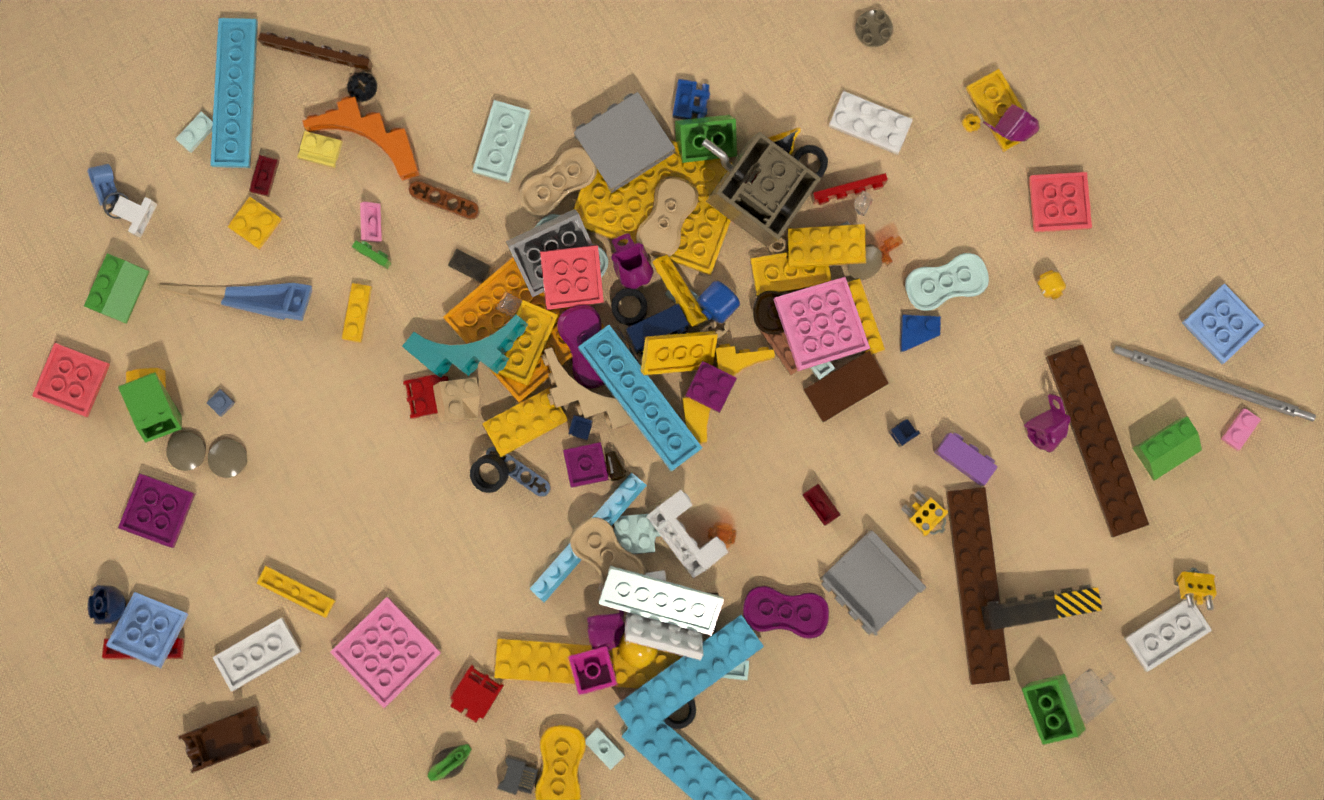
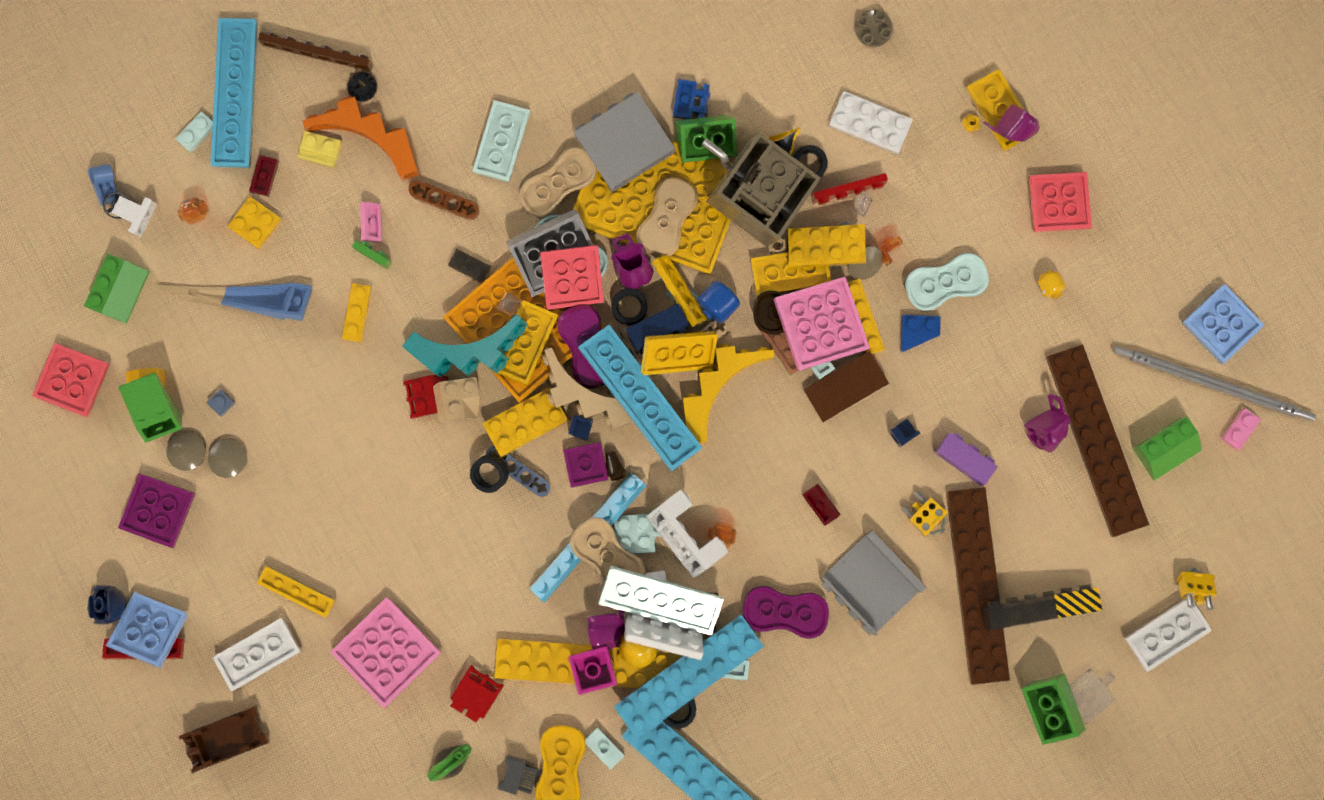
magenta plate [685,361,737,413] -> none
none -> clear orange head [178,197,209,225]

